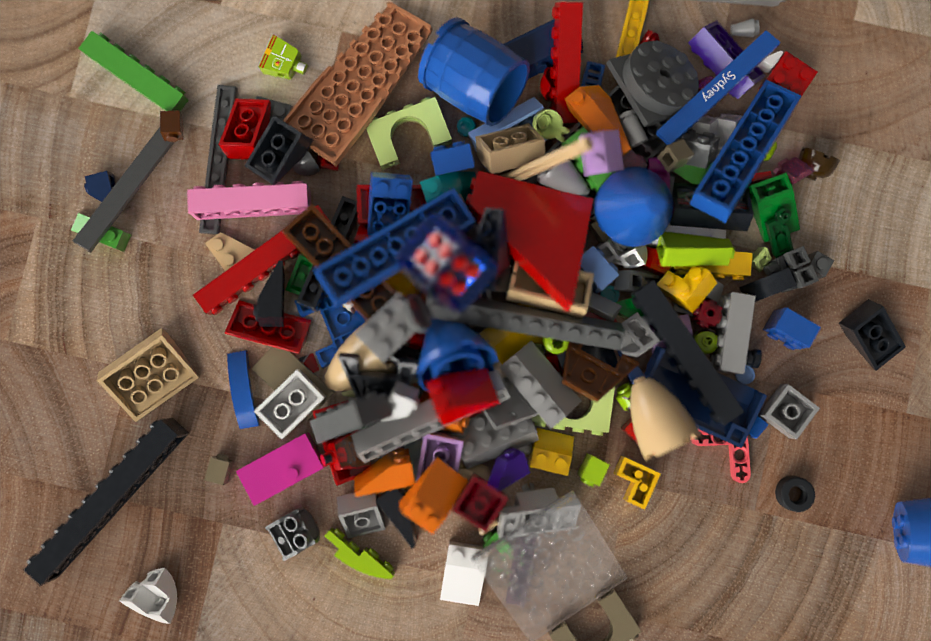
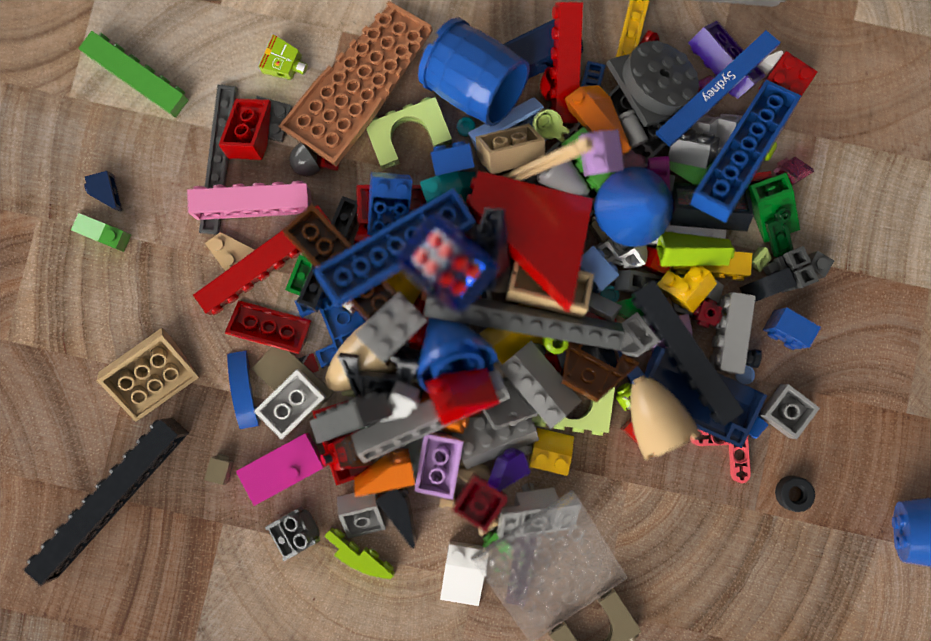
dark grey tile [73,127,174,253] -> none
white brick [119,568,177,624] -> none
reddish brown brick [160,110,184,142] -> none
black slope [245,116,313,185] -> none
black slope [253,260,285,327] -> none
orange slope [399,457,468,535] -> none
dark grey tile [404,294,431,333] -> none
lime brick [577,453,610,487] -> none
yellow brick [613,456,661,510] -> none
dark tan brick [657,139,695,173] -> none
lime head [692,329,718,354] -> none
light grey cone [730,18,759,38] -> none
dark brown cylinder [798,147,840,181] -> none
black slope [839,299,906,371] -> none

